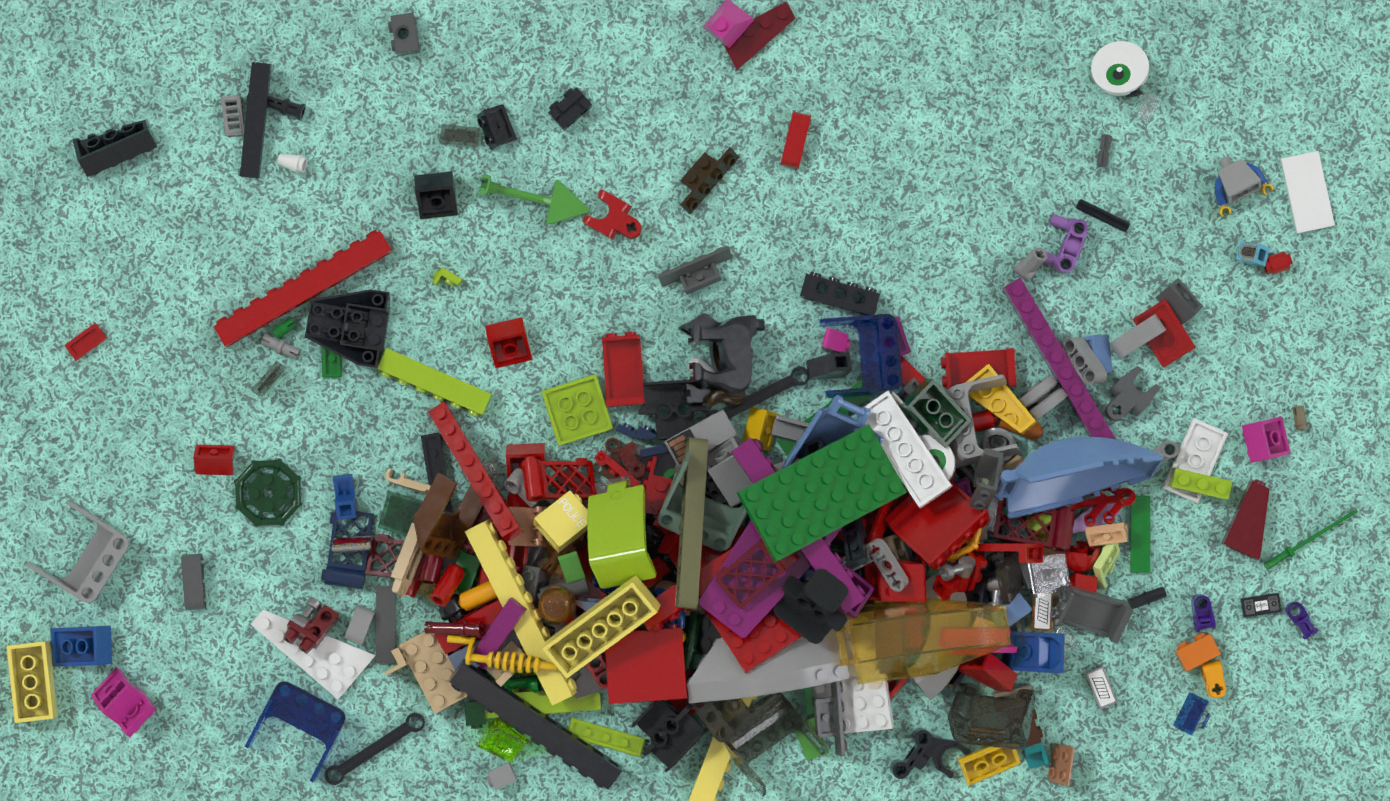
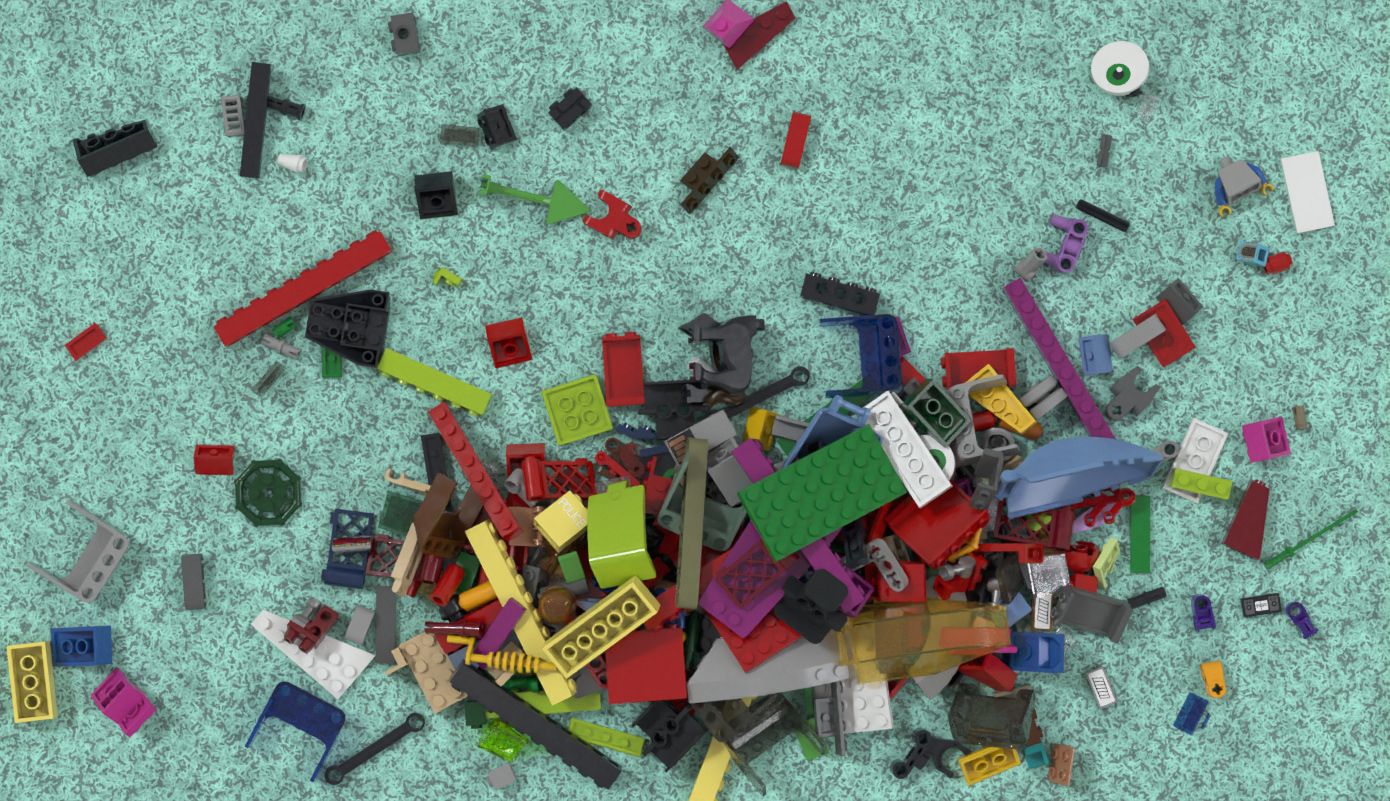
blue slope [333,474,357,520] -> none
dark grey bracket [658,246,733,295] -> none
black slope [806,352,852,380] -> none
dark pink slope [821,328,851,353] -> none
light grey beam [1062,337,1107,385] -> none
light nougat panel [1085,522,1128,547] -> none
orange brick [1173,632,1221,672] -> none

